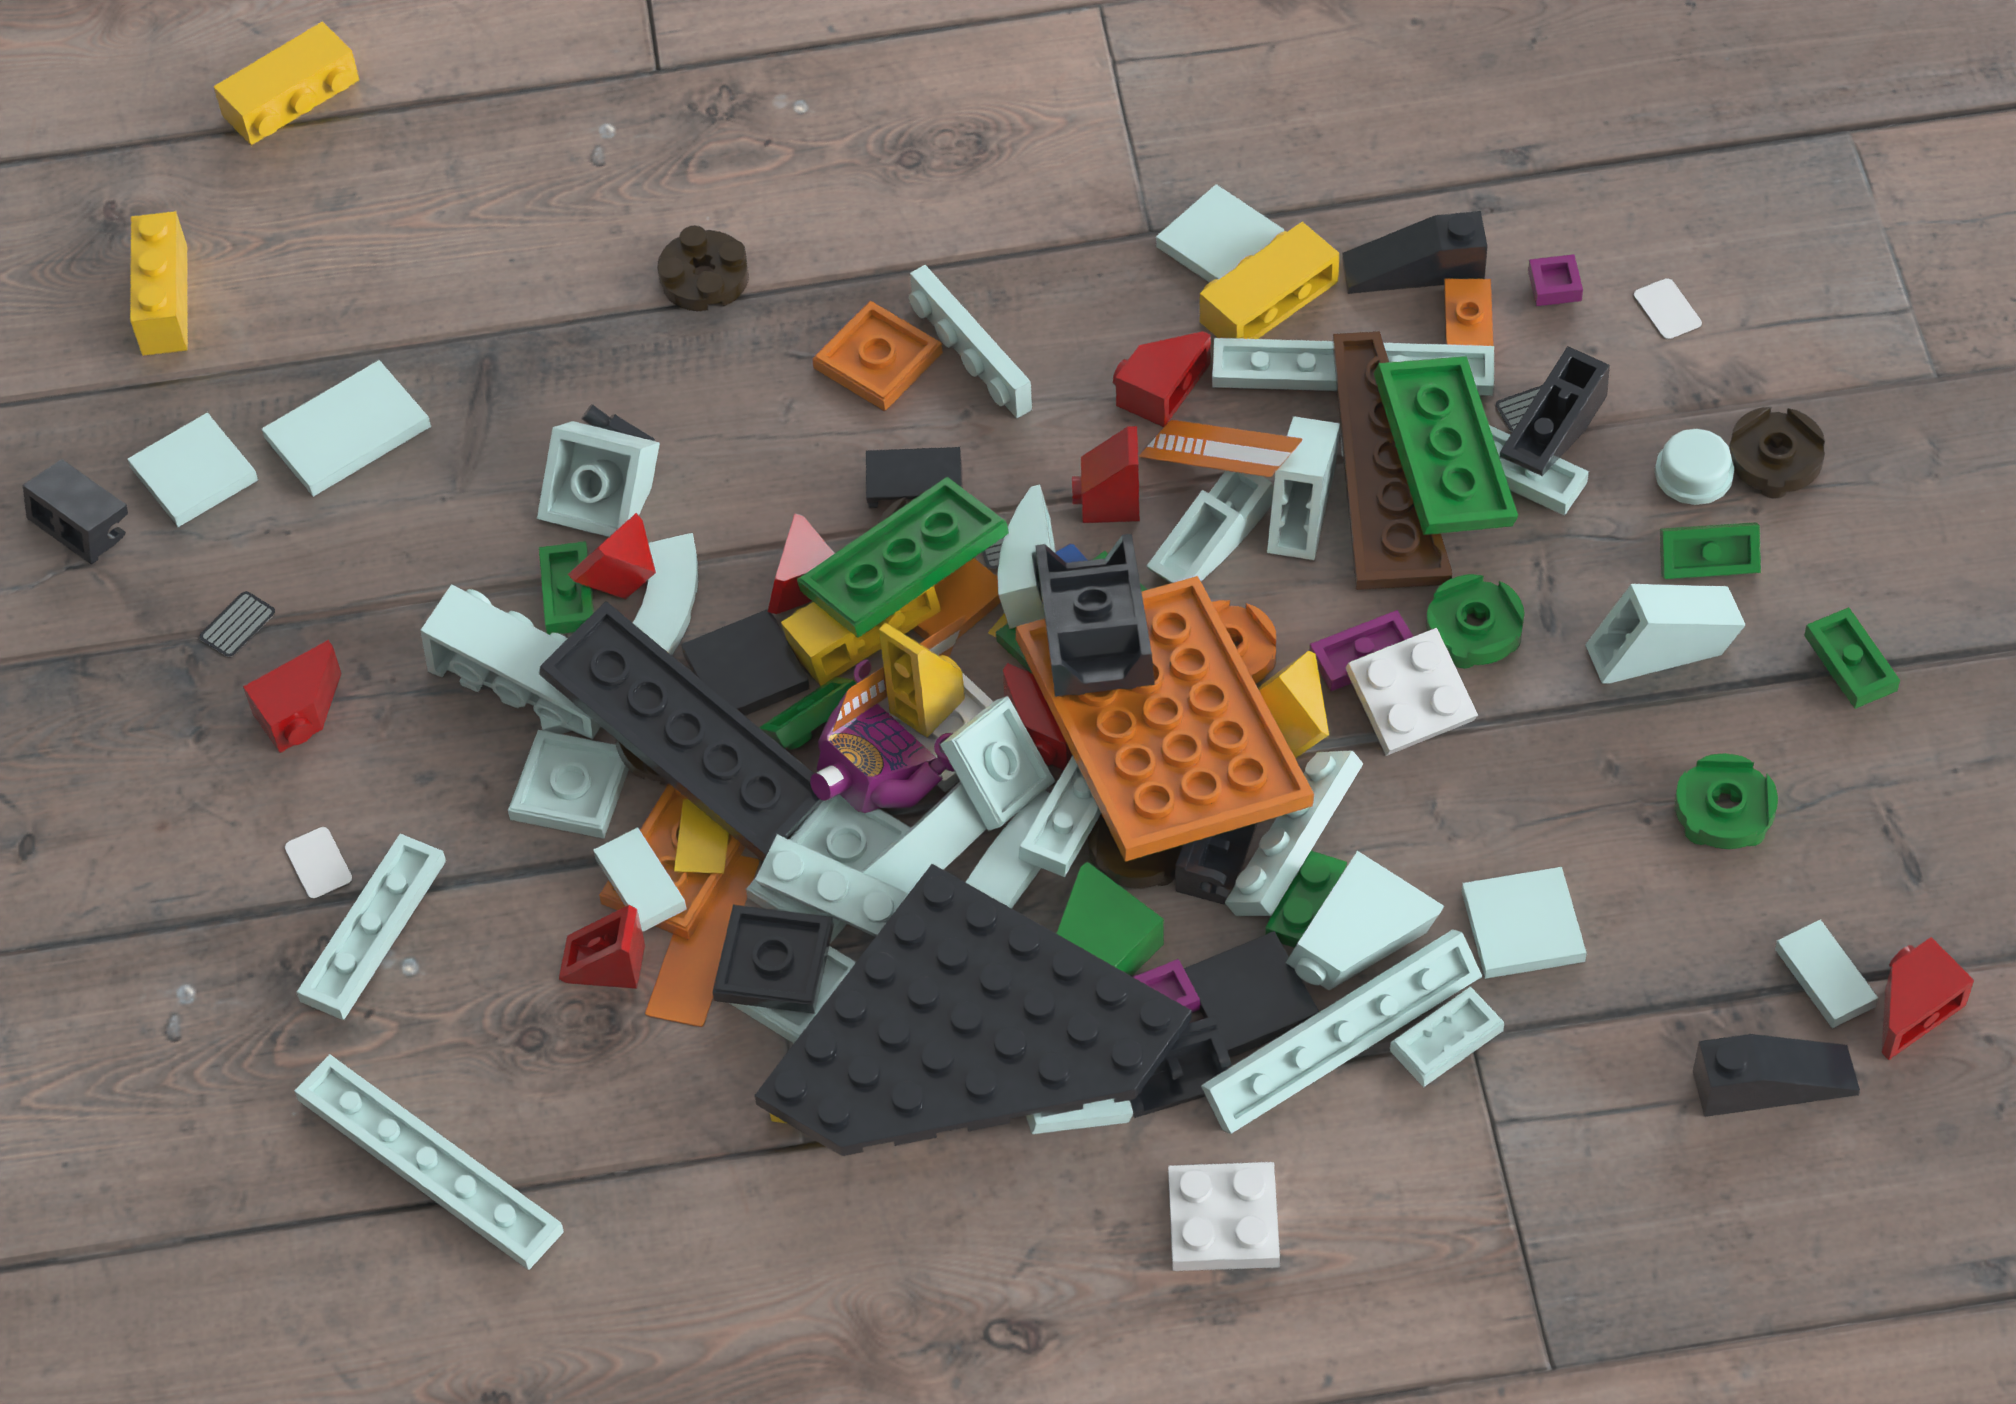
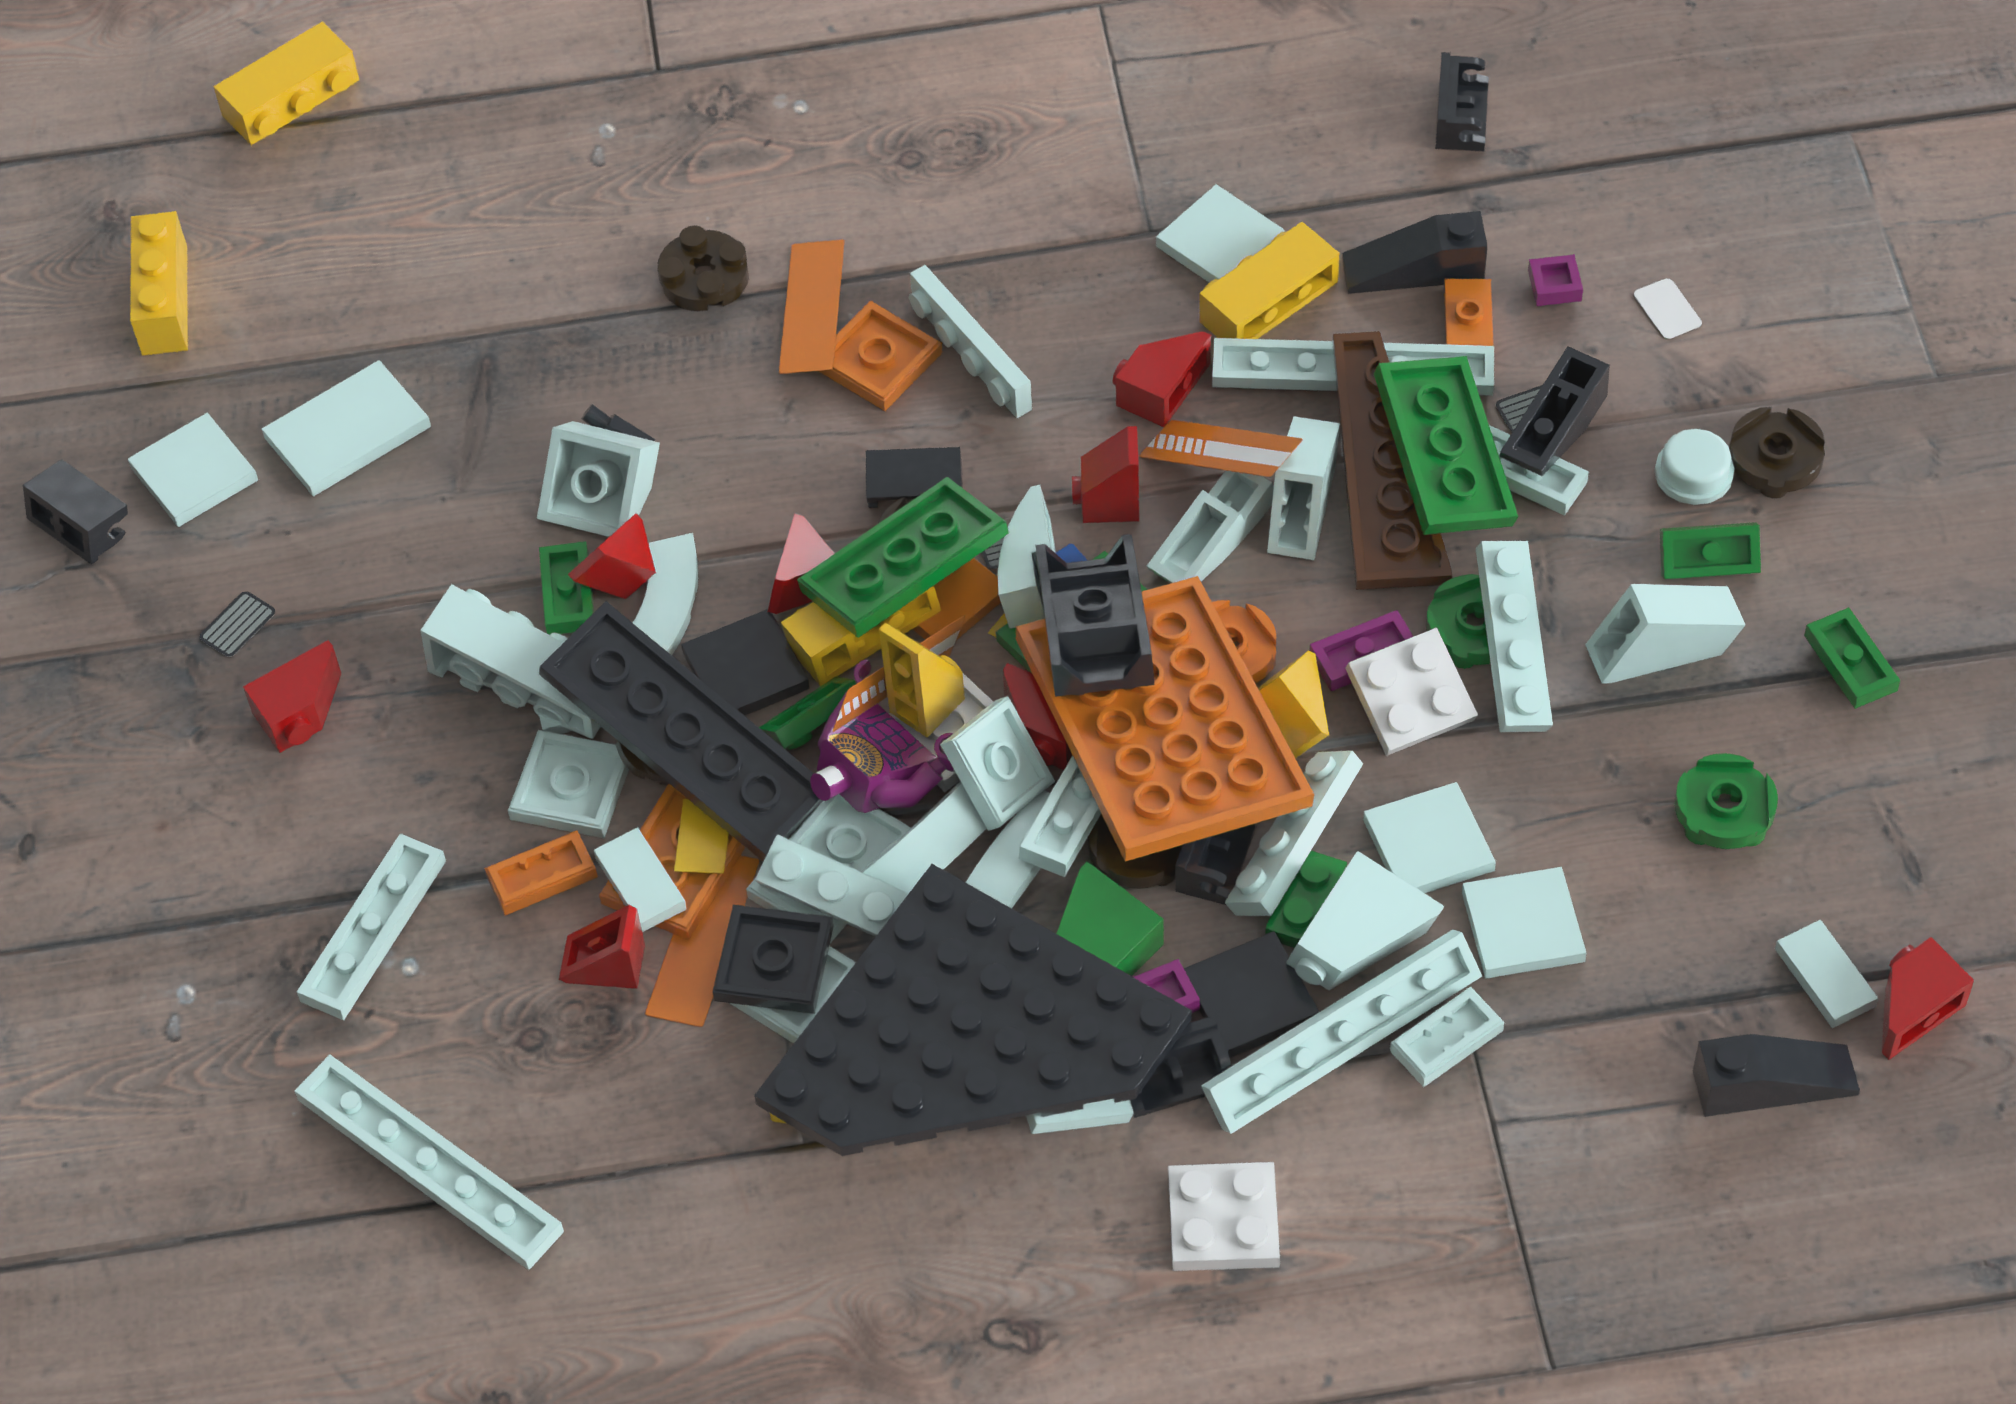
white sticker [285,827,352,898] -> none
none -> orange plate [484,830,598,916]
none -> orange sticker [779,239,845,374]
none -> light aqua tile [1363,782,1496,894]
none -> black hinge [1435,52,1489,152]
none -> light aqua plate [1476,541,1553,732]

